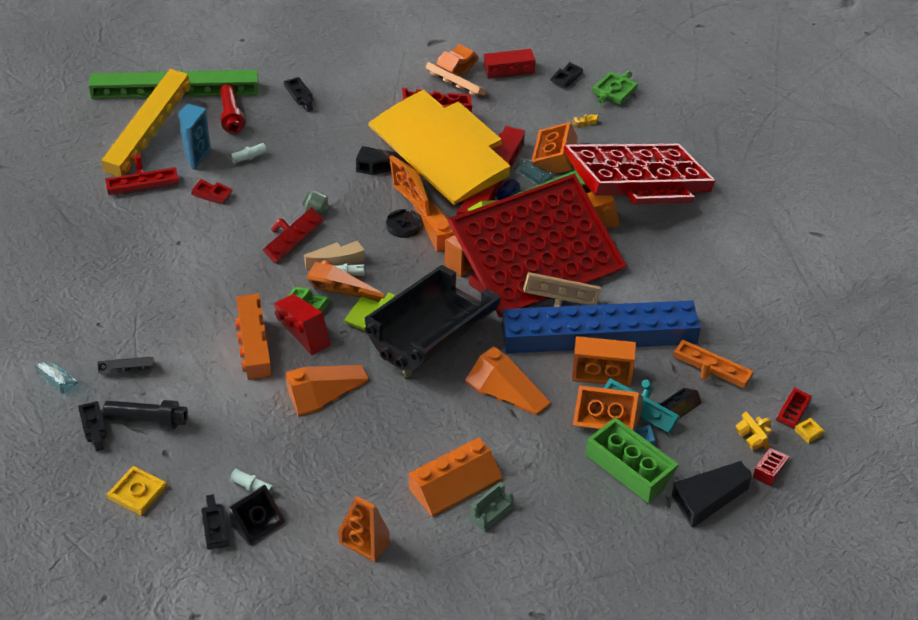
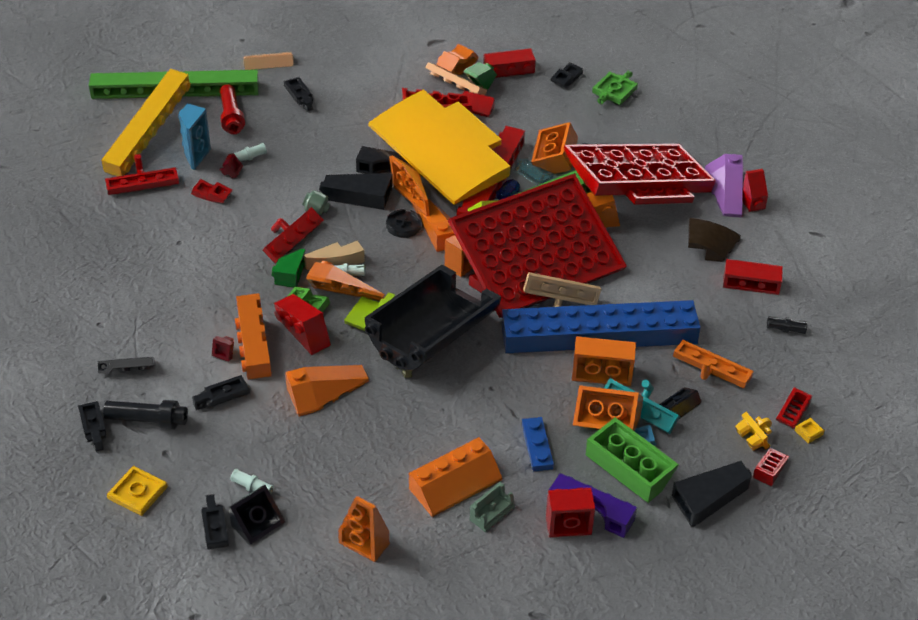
clear light blue slope [35,361,78,394] -> none
orange wedge [465,346,551,415] -> none
yellow piece [573,114,598,127] -> none
none -> black hinge [192,375,250,410]
none -> dark red tile [211,336,234,362]
none -> dark red tile [220,153,243,178]
none -> light nougat slope [243,52,294,70]
none -> green slope [271,249,306,288]
none -> black slope [319,173,393,210]
none -> red slope [462,91,495,117]
none -> green slope [463,62,497,91]
none -> blue plate [522,417,554,472]
none -> red brick [546,488,595,538]
none -> dark purple arch [549,473,637,538]
none -> dark brown slope [688,218,741,262]
none -> medium lavender wedge [705,154,743,217]
none -> red brick [723,259,783,295]
none -> red slope [742,169,768,212]
none -> black pin [766,316,807,334]

